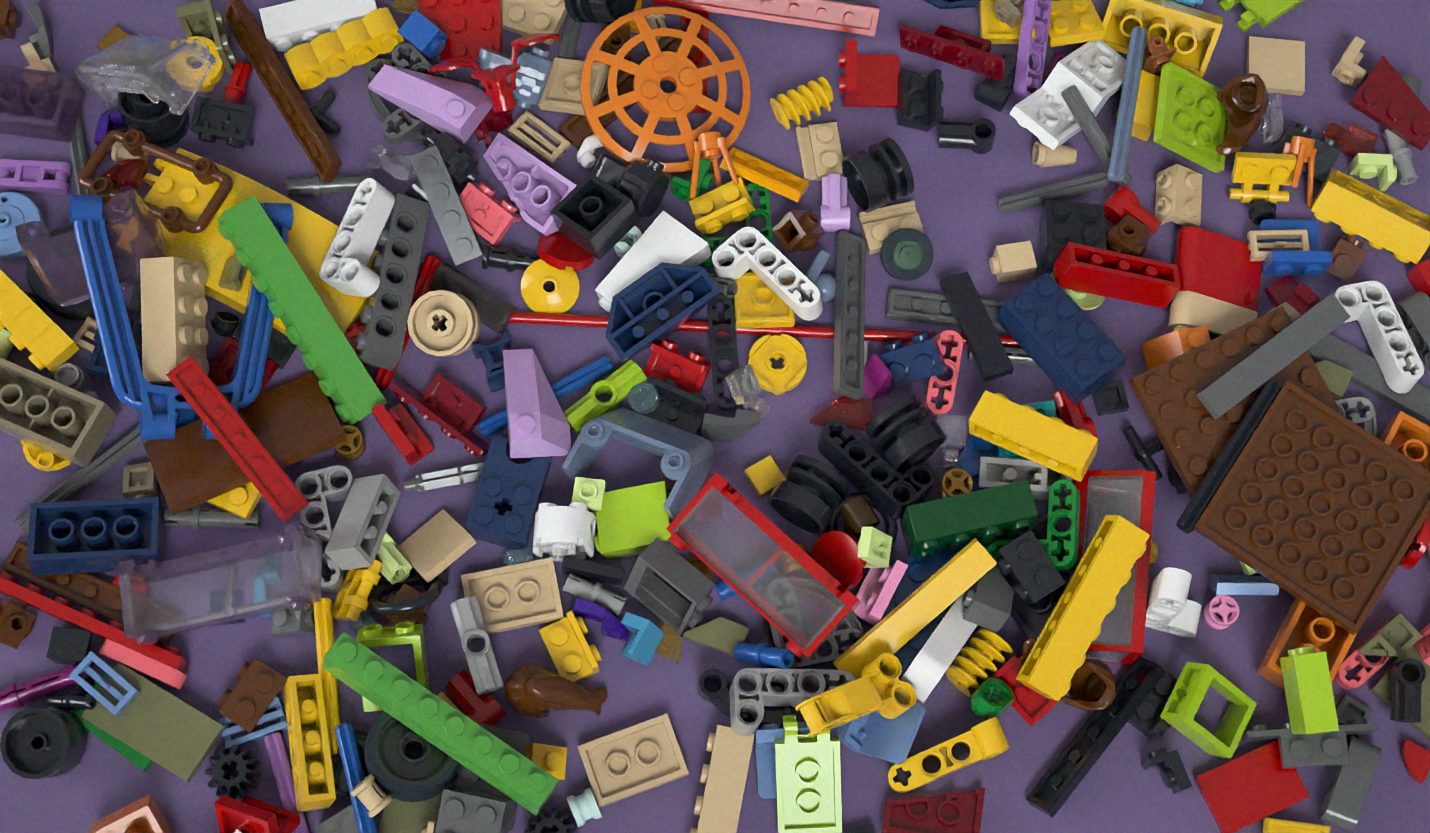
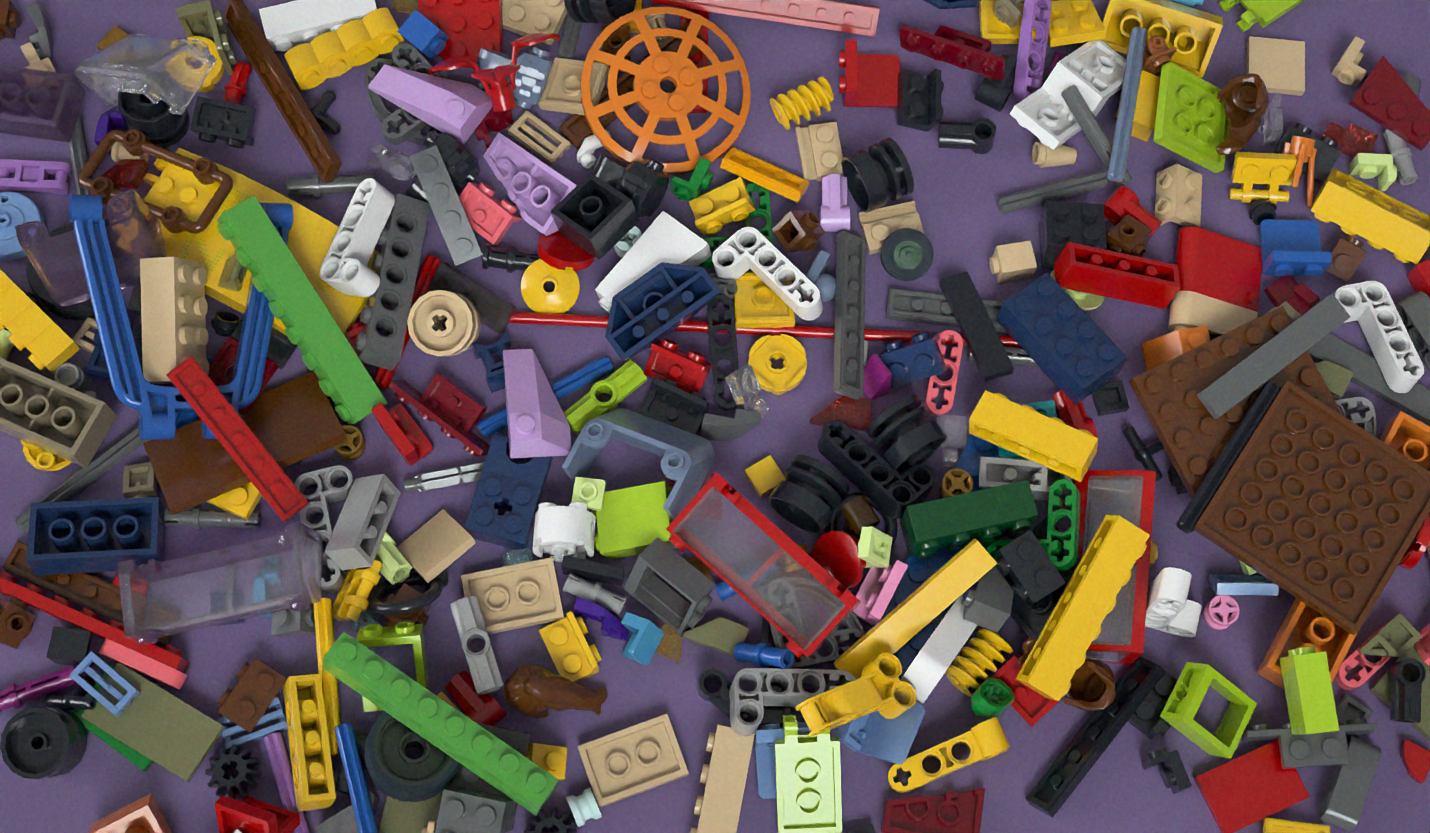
tan bush [350,773,393,818] -> none
clear light blue tile [628,383,660,414] -> none
orange plant [690,131,739,199] -> none
tan tile [1247,229,1310,261] -> none

